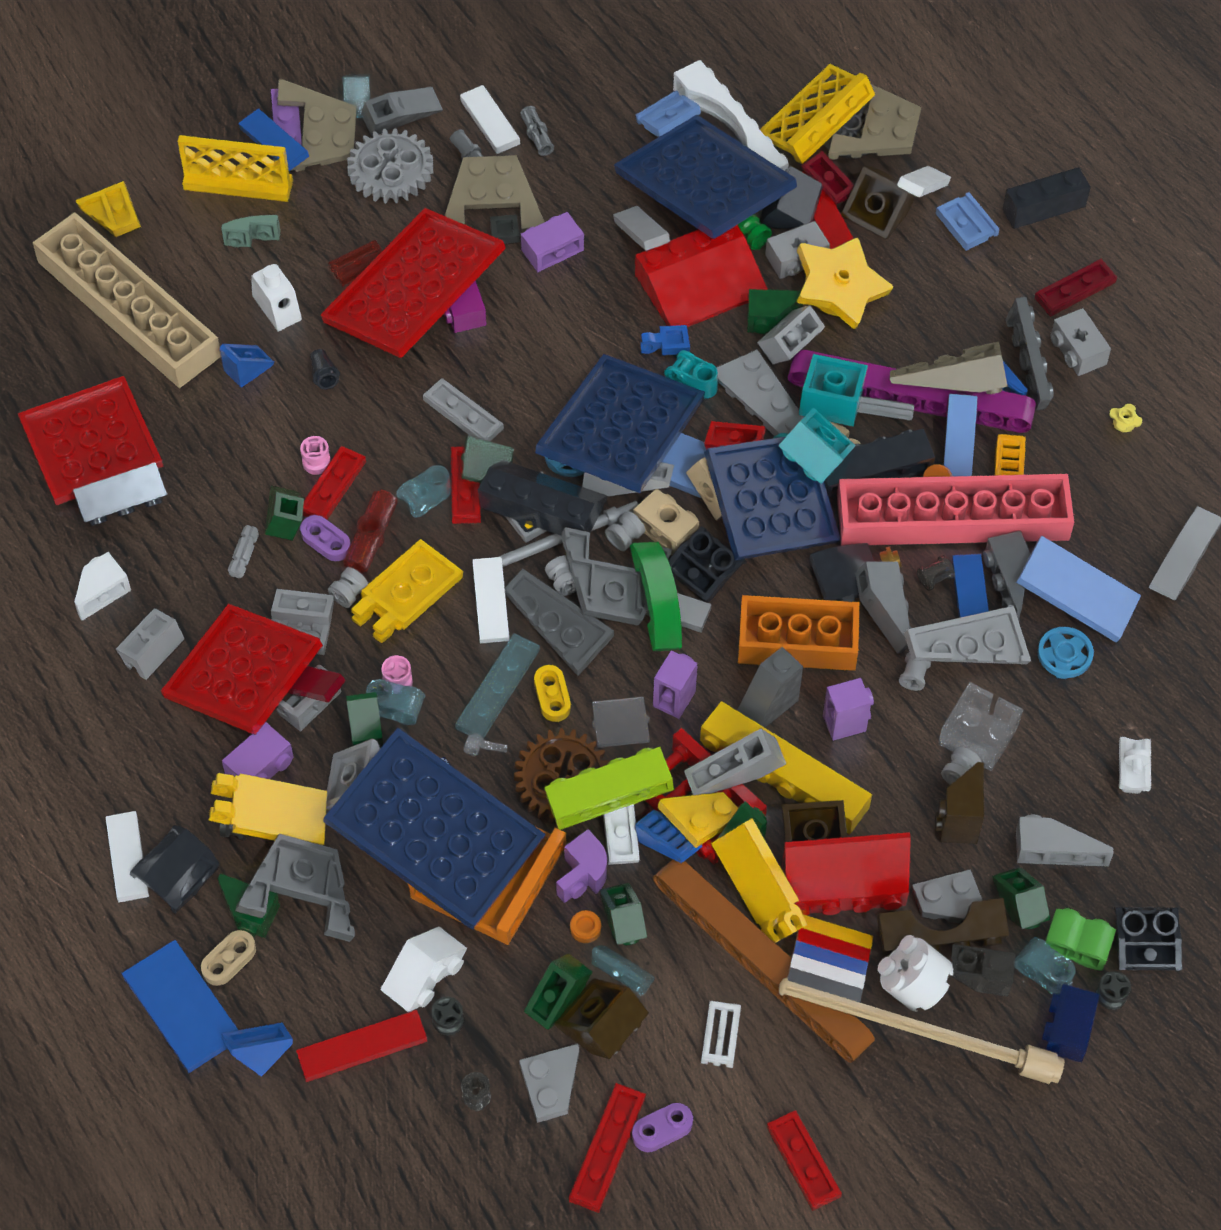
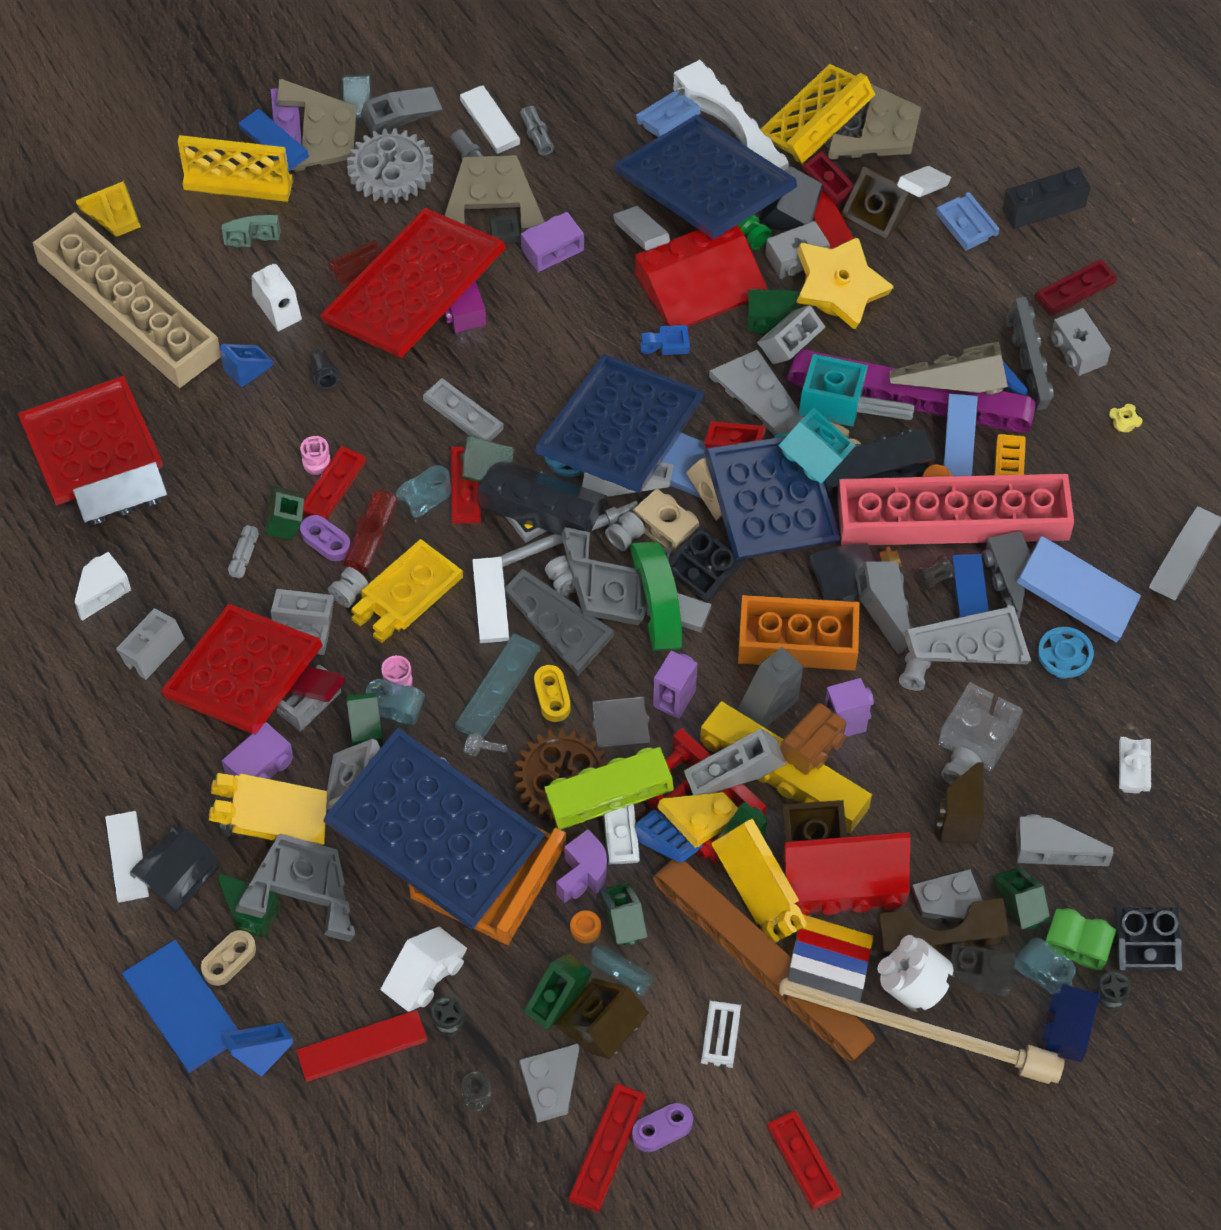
teal piece [664,350,718,399] -> none
none -> dark orange brick [780,703,847,775]

